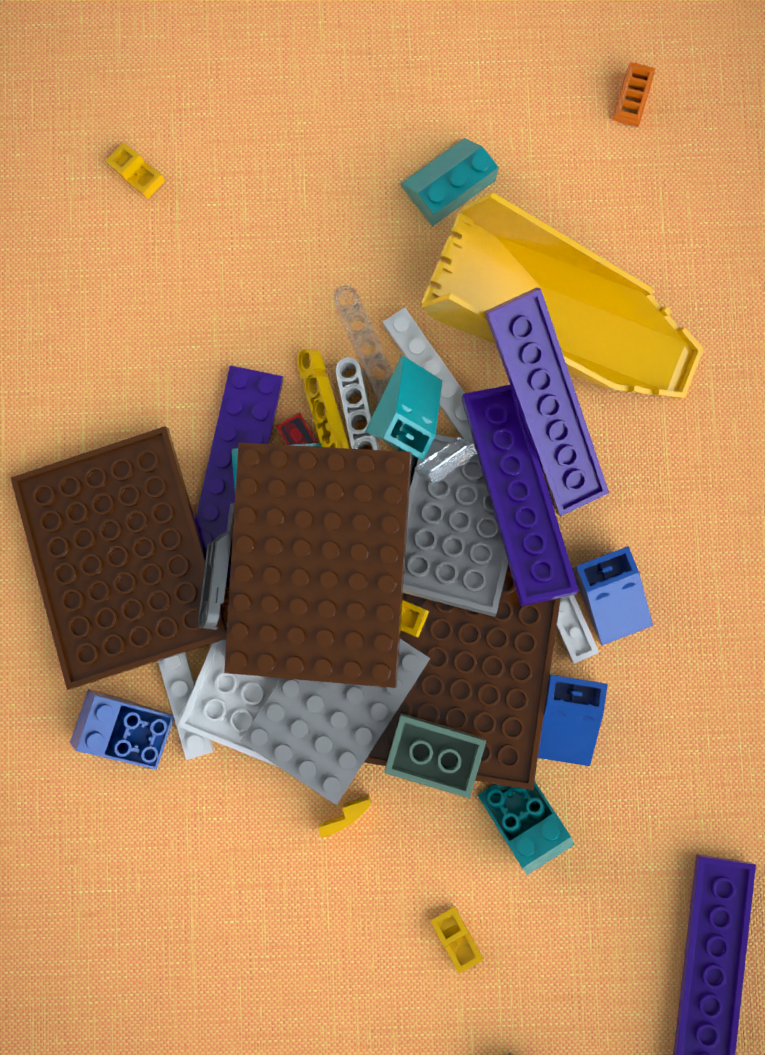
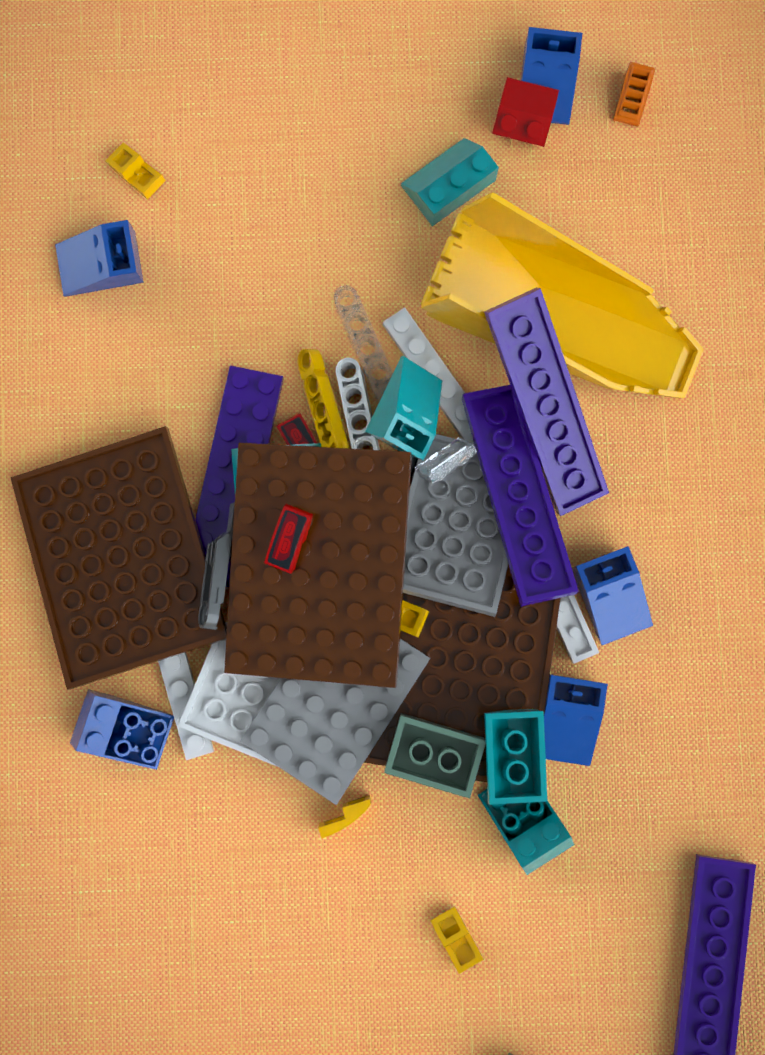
none -> slope [55,220,144,297]
none -> slope [264,504,313,574]
none -> teal slope [484,709,548,805]
none -> red slope [492,77,559,147]
none -> blue slope [521,27,583,125]

